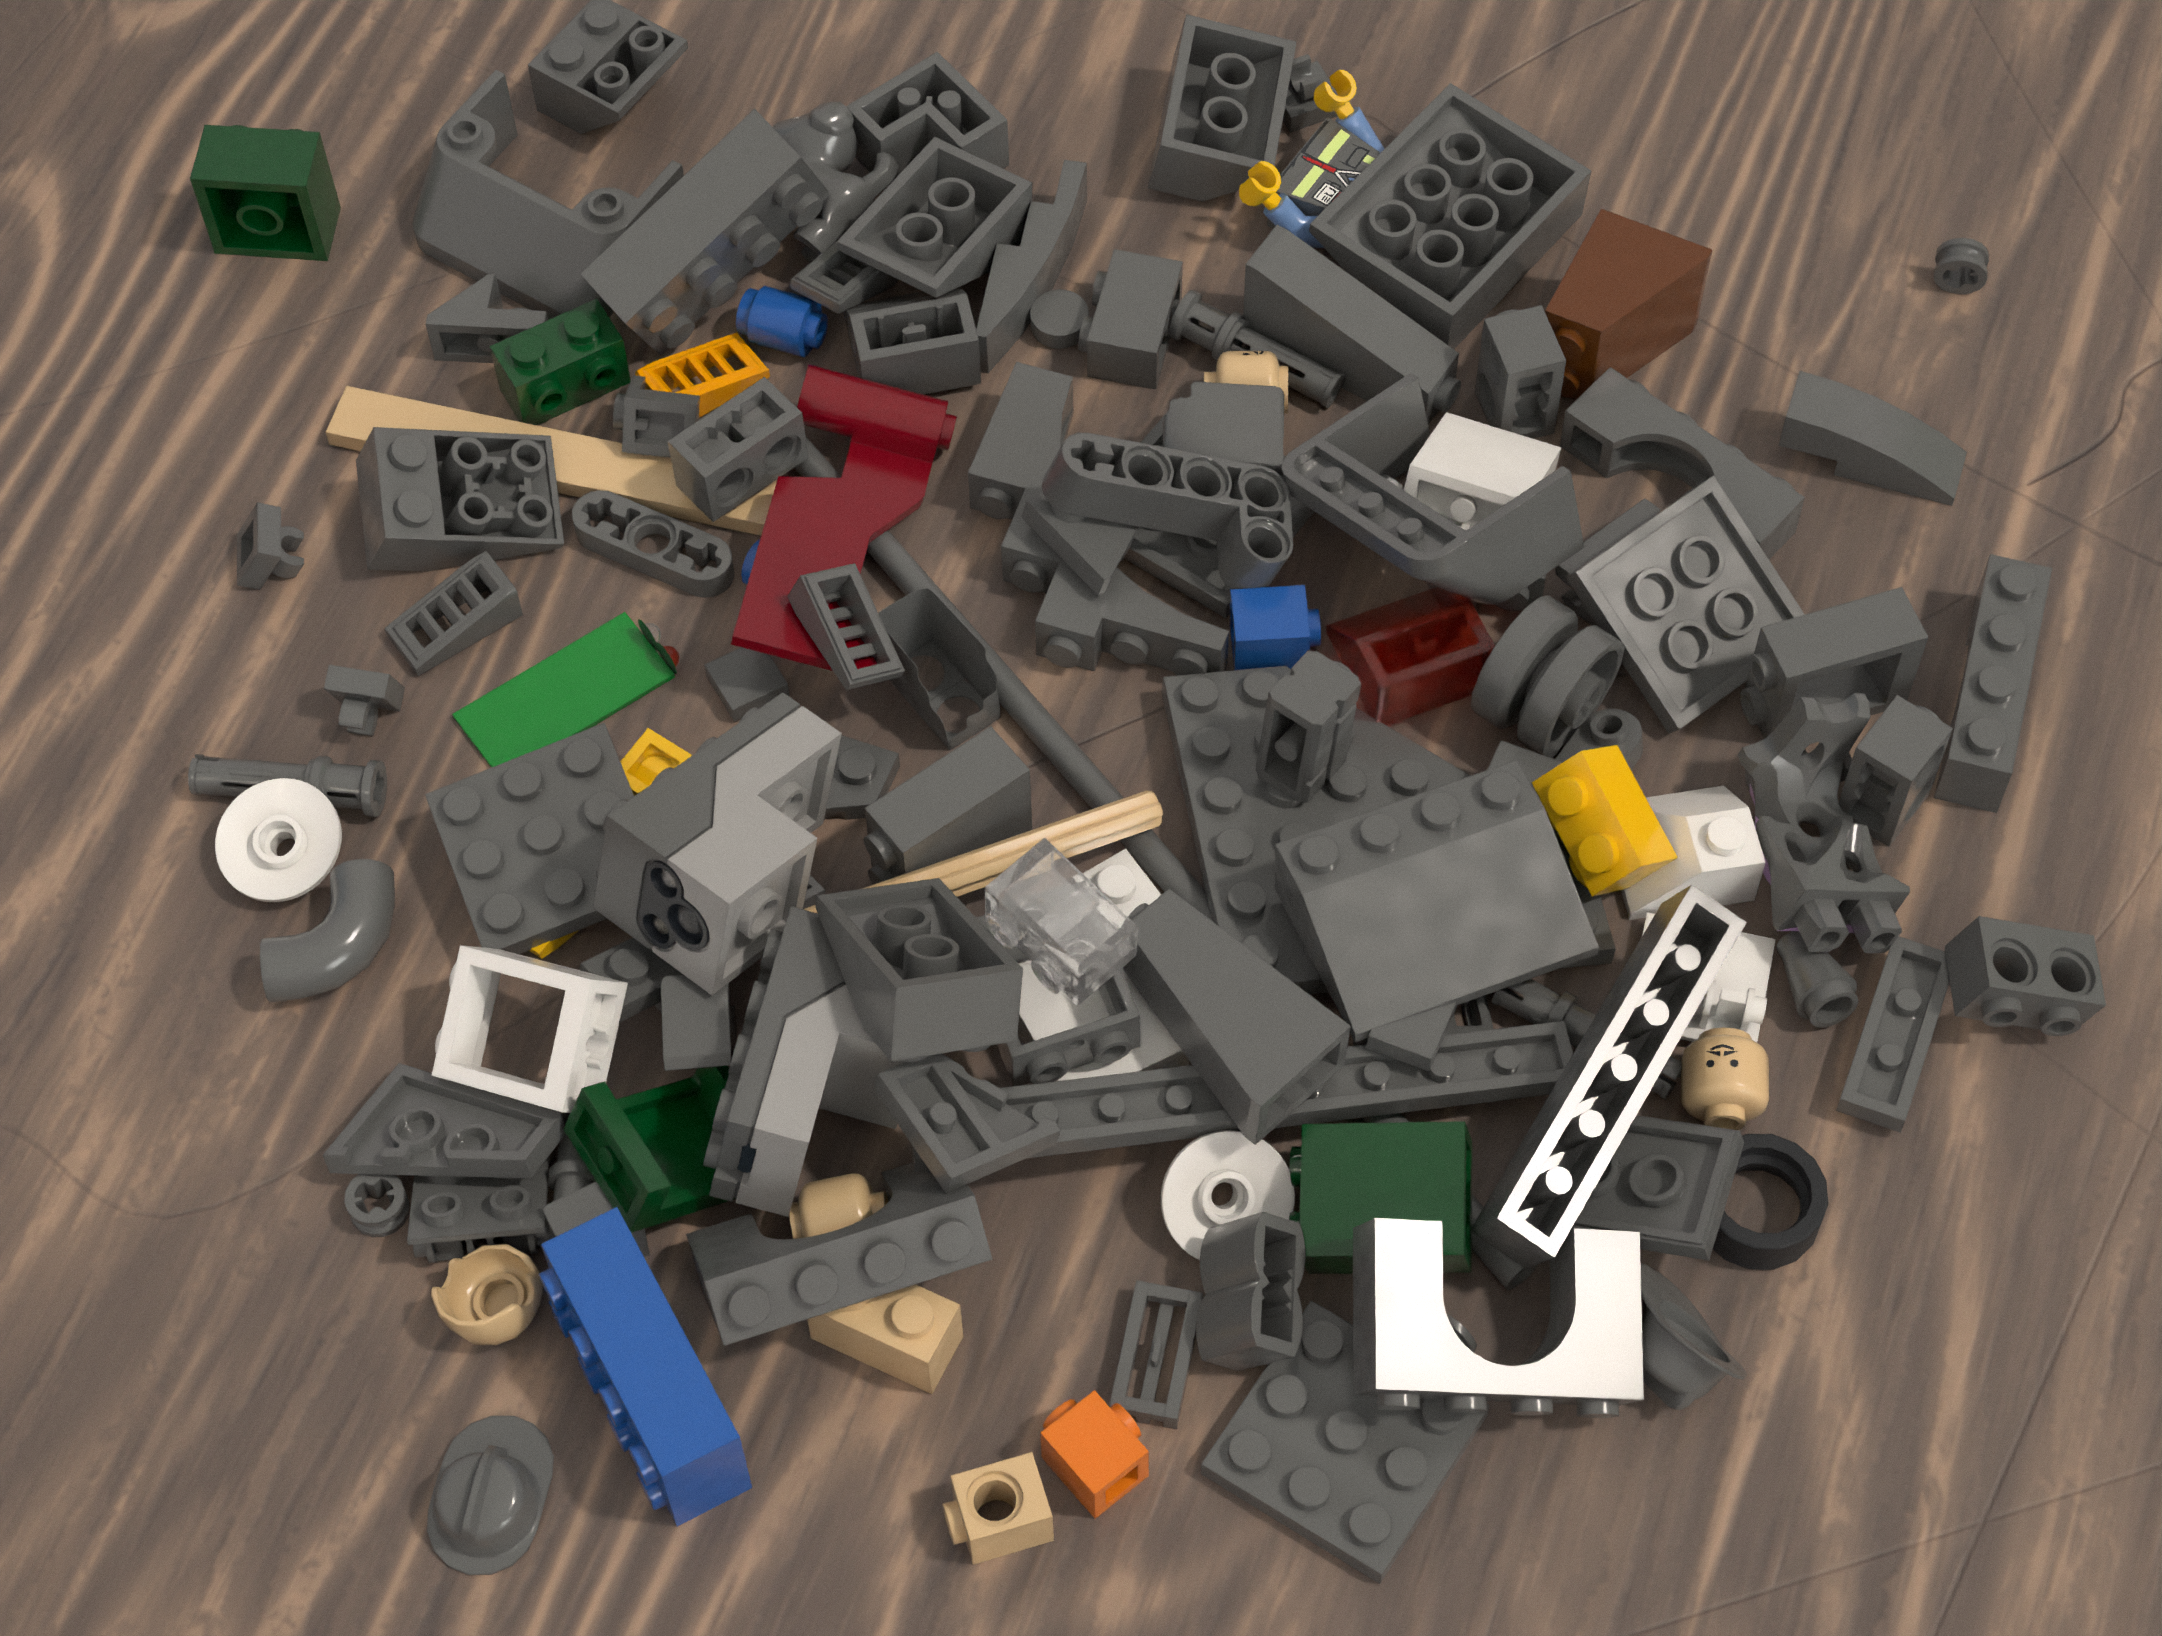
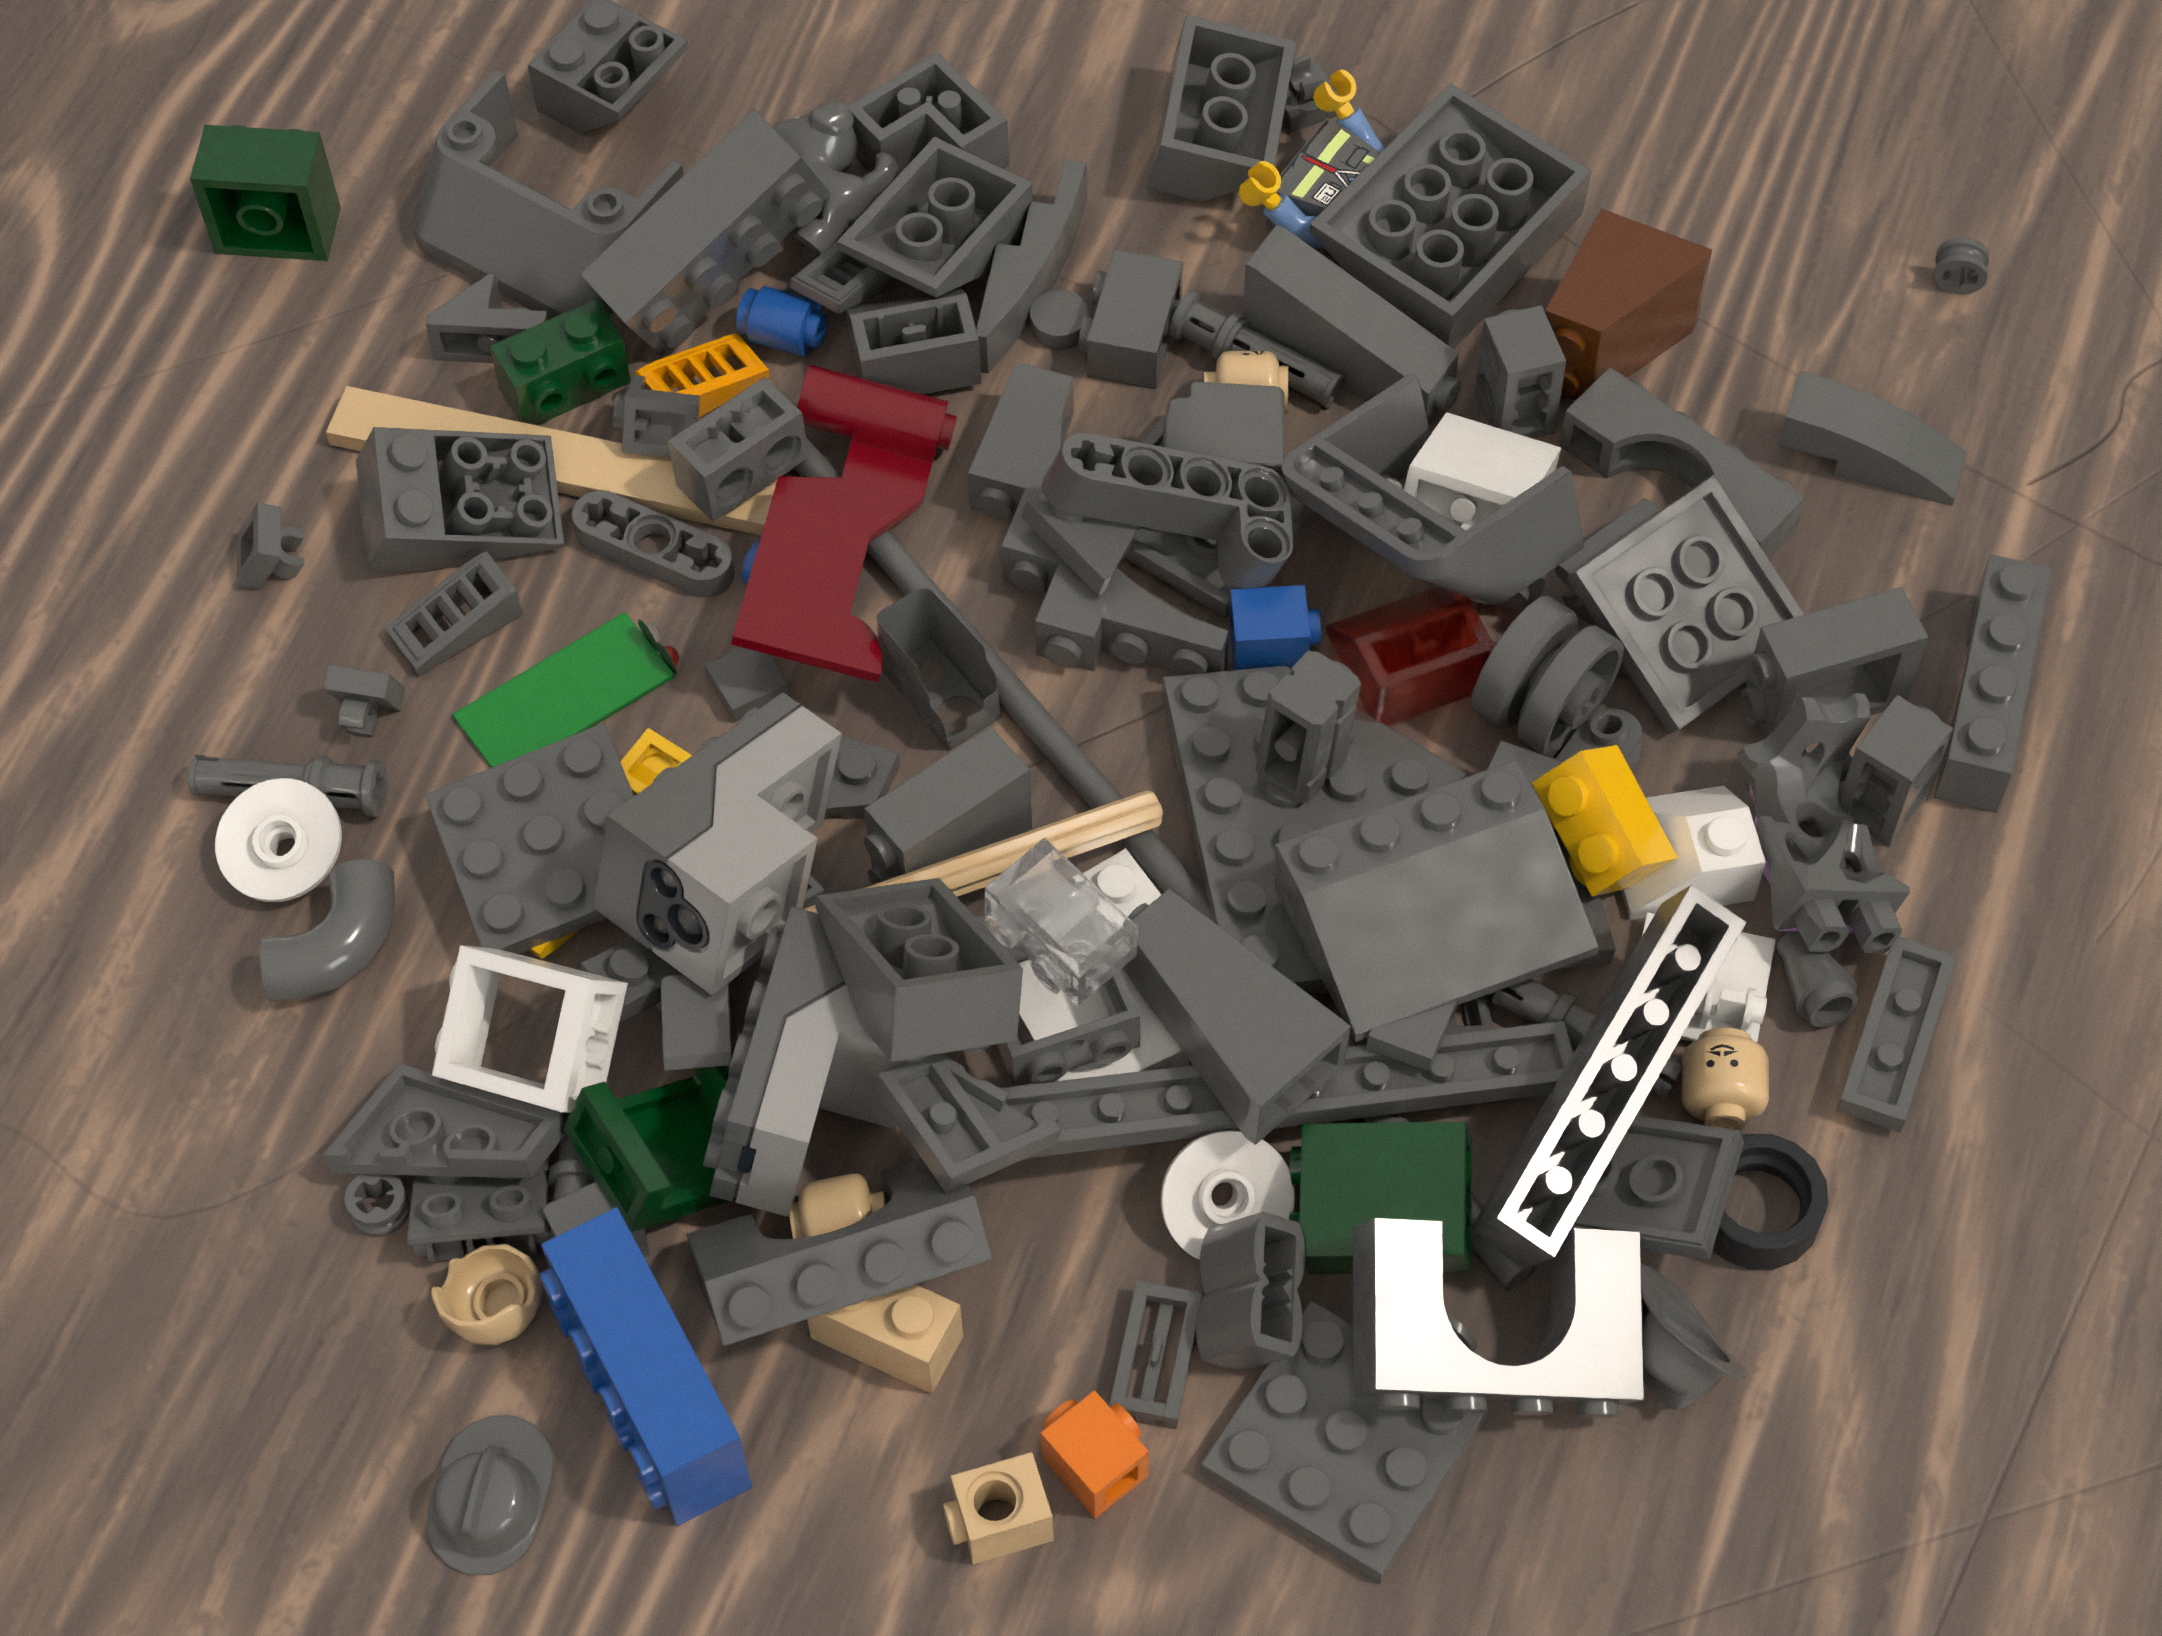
dark grey slope [787,563,905,690] -> none
dark grey brick [1945,916,2106,1036] -> none

